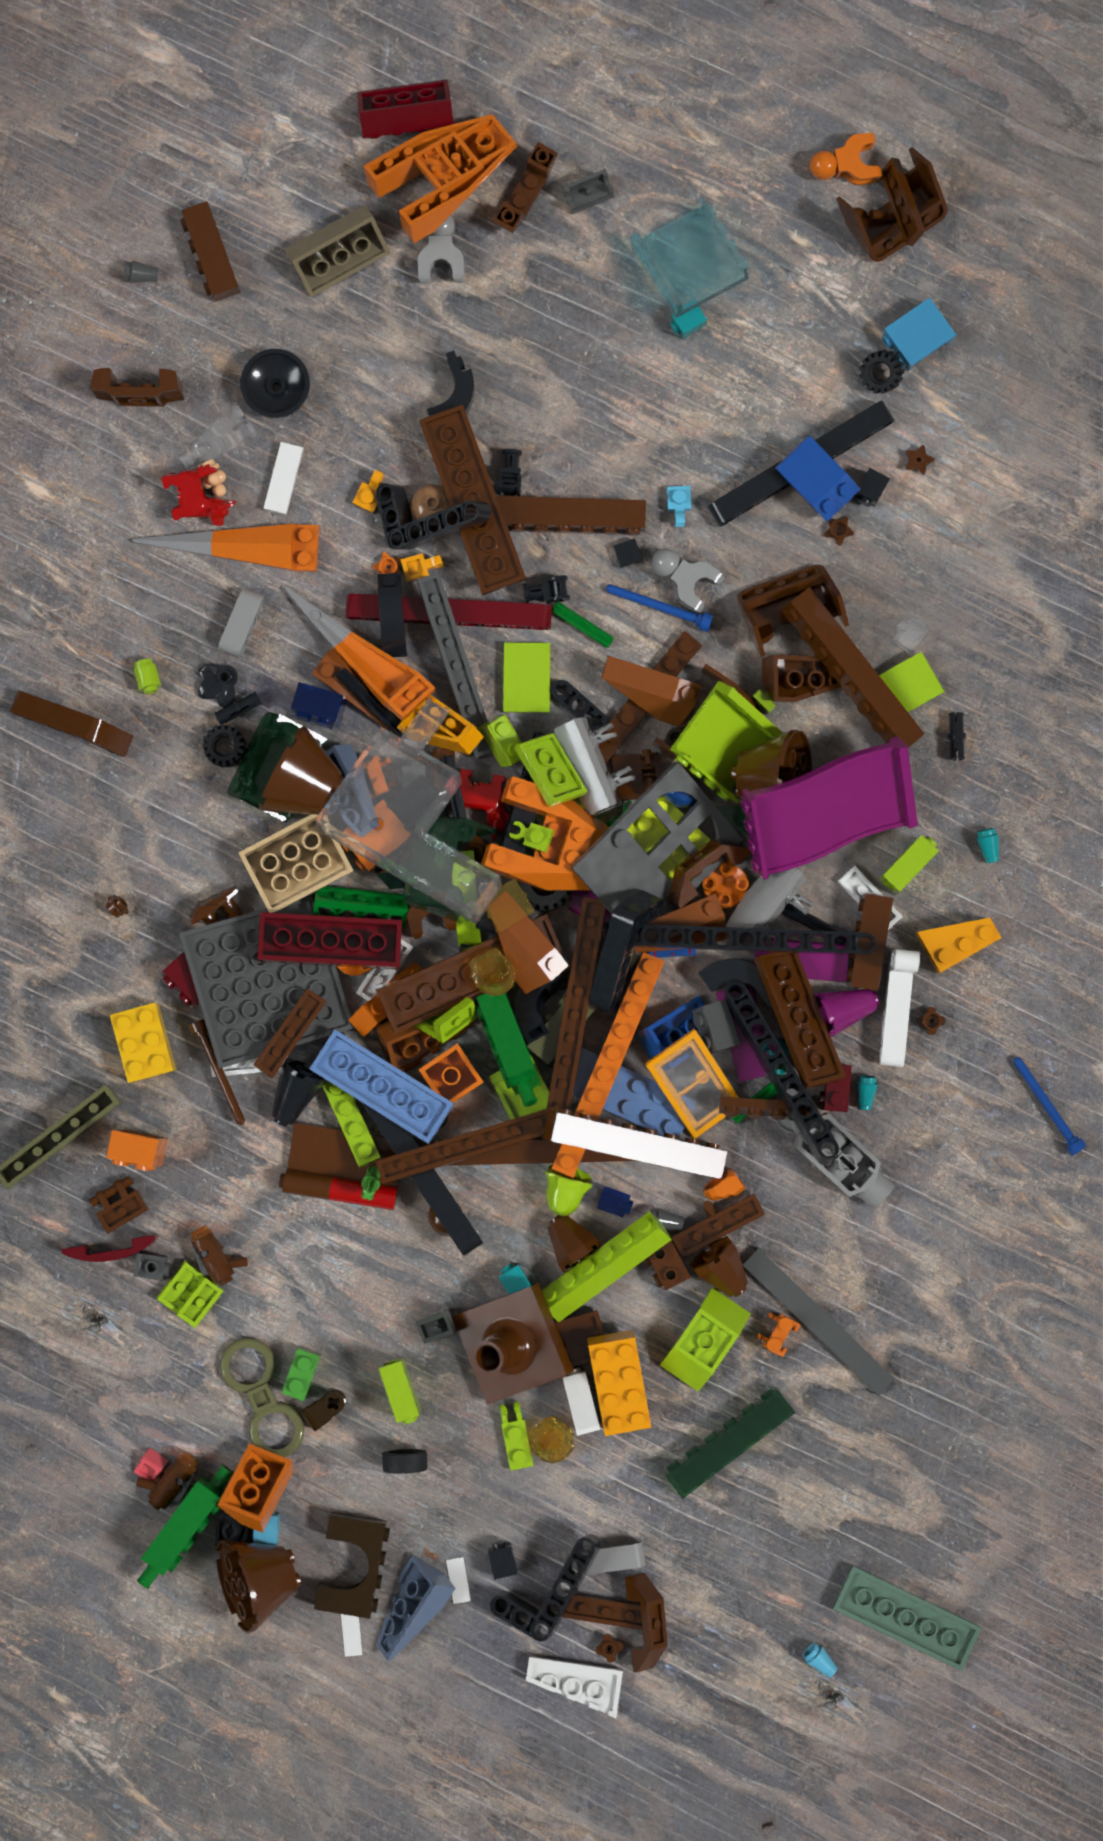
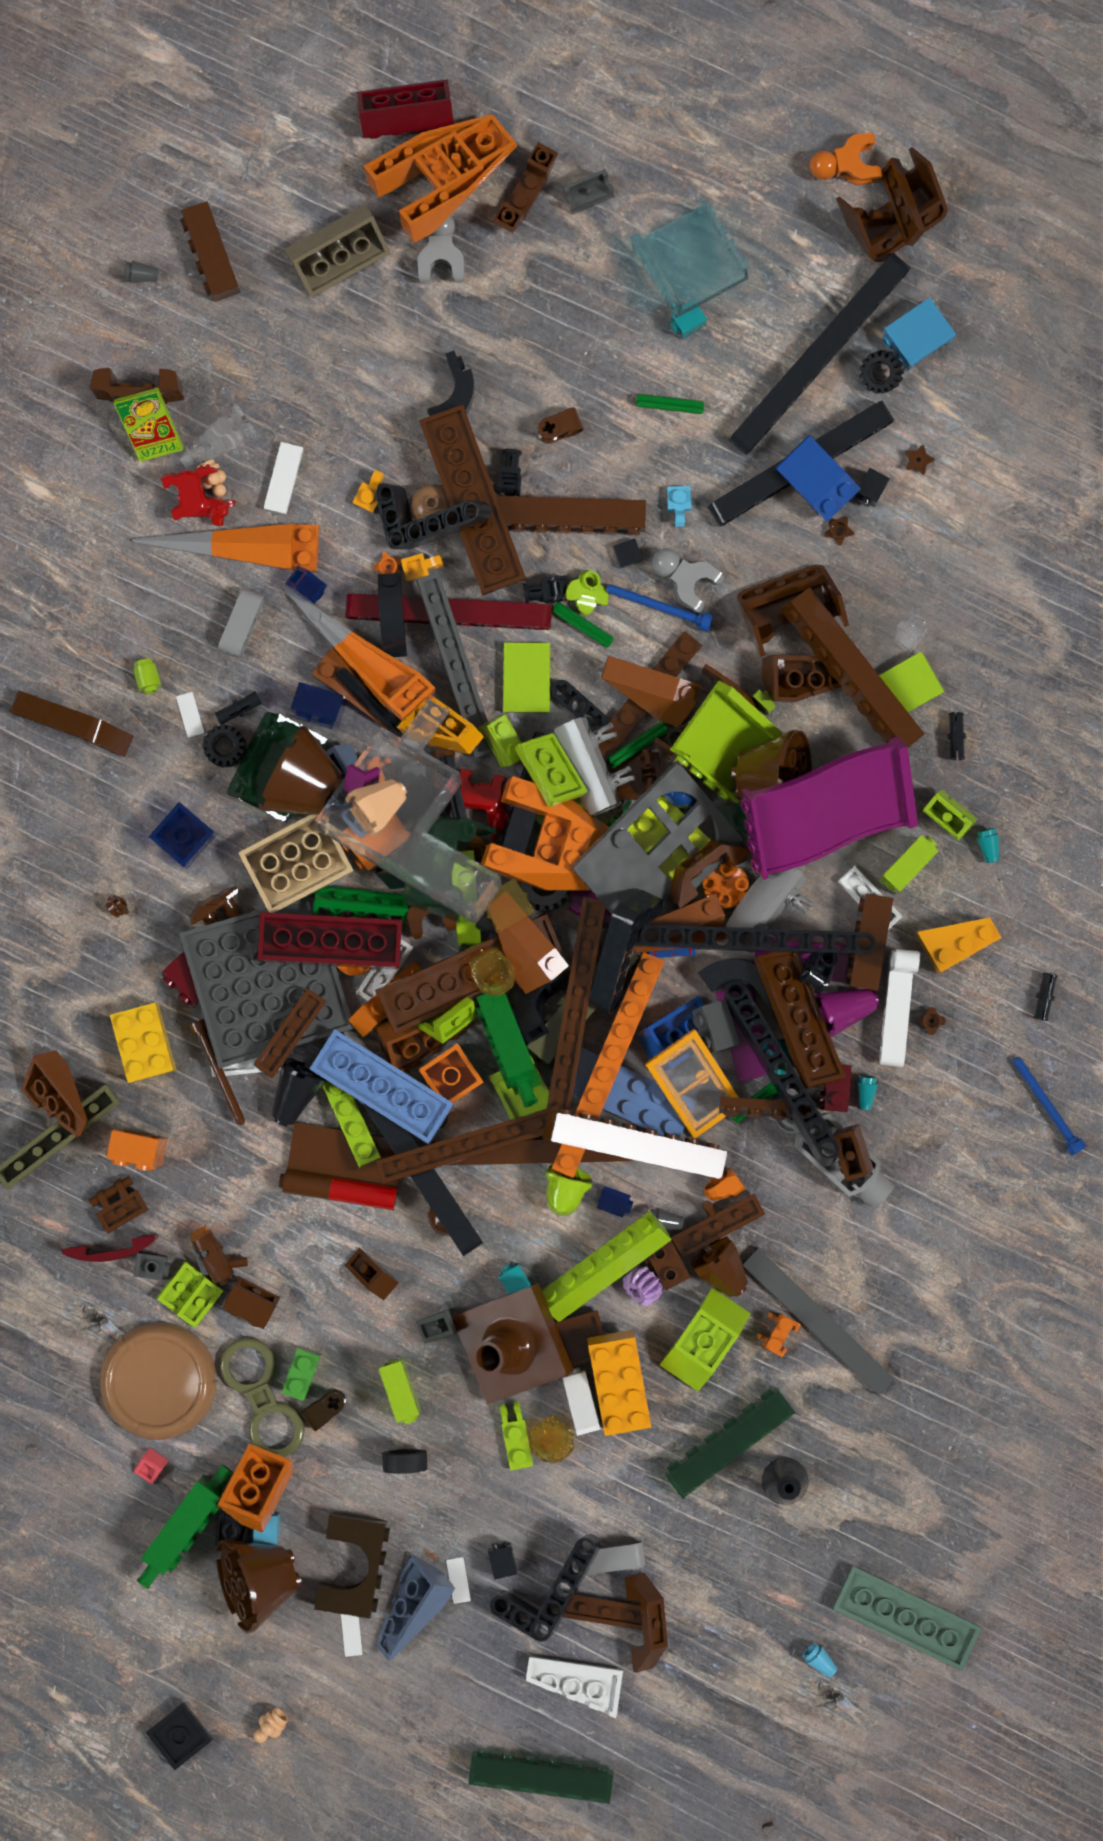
reddish brown piece [136,1451,199,1510] -> none
black plate [198,664,238,708] -> none
black dish [240,349,310,418] -> none
bright green axle [361,1166,380,1201] -> none
lime plate [509,821,555,854] -> none
reddish brown cone [548,1215,603,1274] -> none
reddish brown plate [595,1634,623,1663] -> none
black axle [783,903,846,944] -> none
none -> dark orange wedge [21,1050,87,1137]
none -> medium nougat piece [100,1322,217,1440]
none -> tile [114,388,184,462]
none -> black plate [146,1702,213,1770]
none -> clear blue brick [149,802,217,869]
none -> white sticker [176,692,204,738]
none -> reddish brown brick [222,1276,280,1329]
none -> light nougat piece [253,1708,288,1743]
none -> clear blue brick [285,565,327,604]
none -> magenta panel [344,764,381,793]
none -> reddish brown slope [344,1247,399,1301]
none -> light nougat cone [345,779,407,838]
none -> clear green brick [468,1748,613,1804]
none -> reddish brown piece [538,407,584,444]
none -> lime plate [565,570,609,616]
none -> green axle [607,722,668,768]
none -> lavender gear [623,1265,663,1307]
none -> green axle [636,393,704,414]
none -> black beam [729,252,911,456]
none -> black cone [762,1457,809,1505]
none -> black piece [799,954,838,993]
none -> reddish brown brick [833,1124,873,1181]
none -> lime brick [923,789,978,841]
none -> black pin [1033,972,1058,1021]

